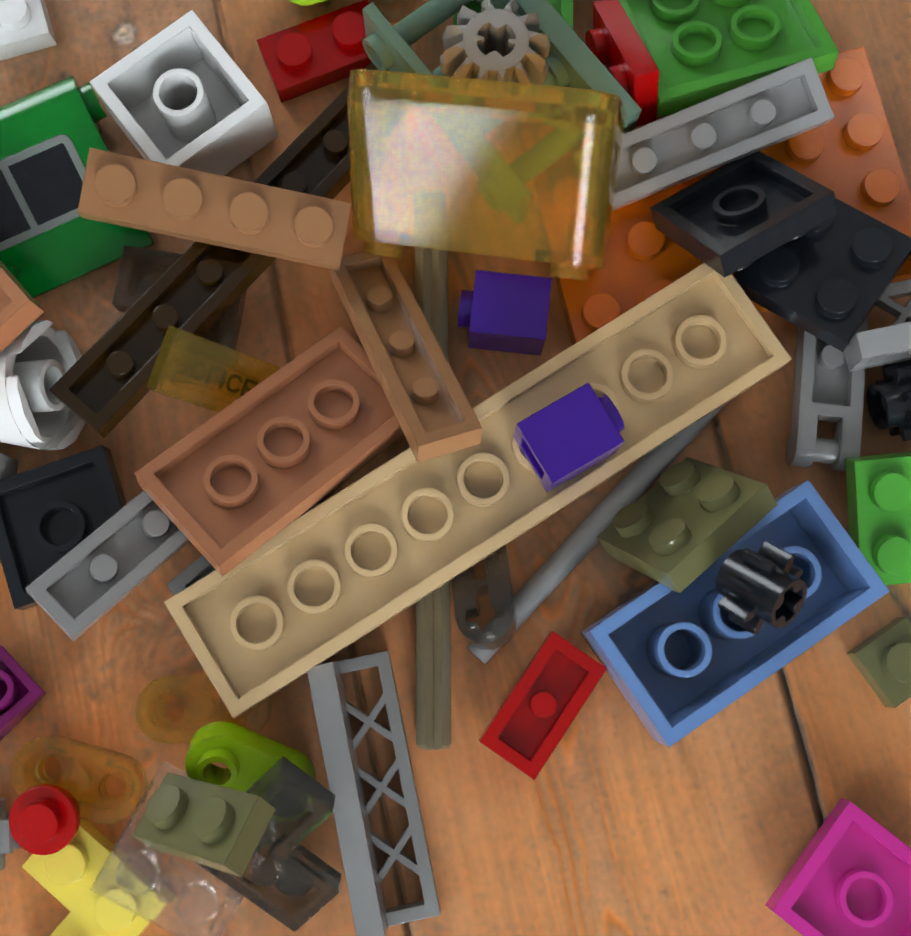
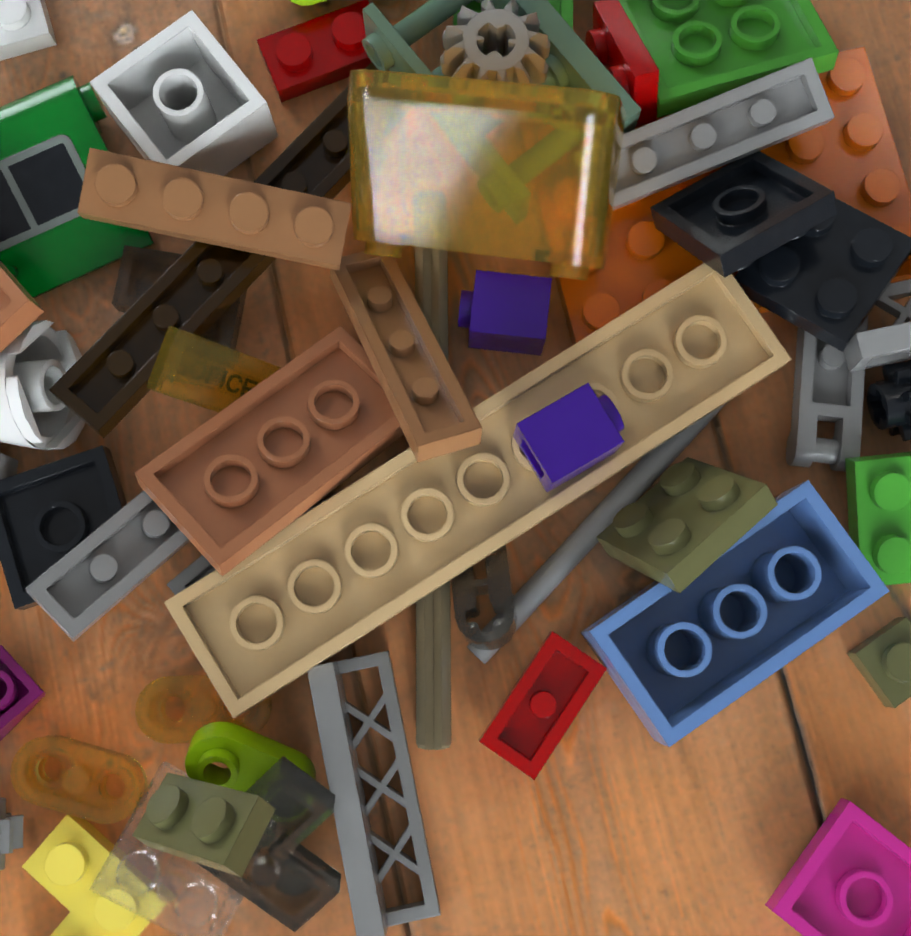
red plate [9,784,80,855] -> none
black gear [716,541,807,635] -> none

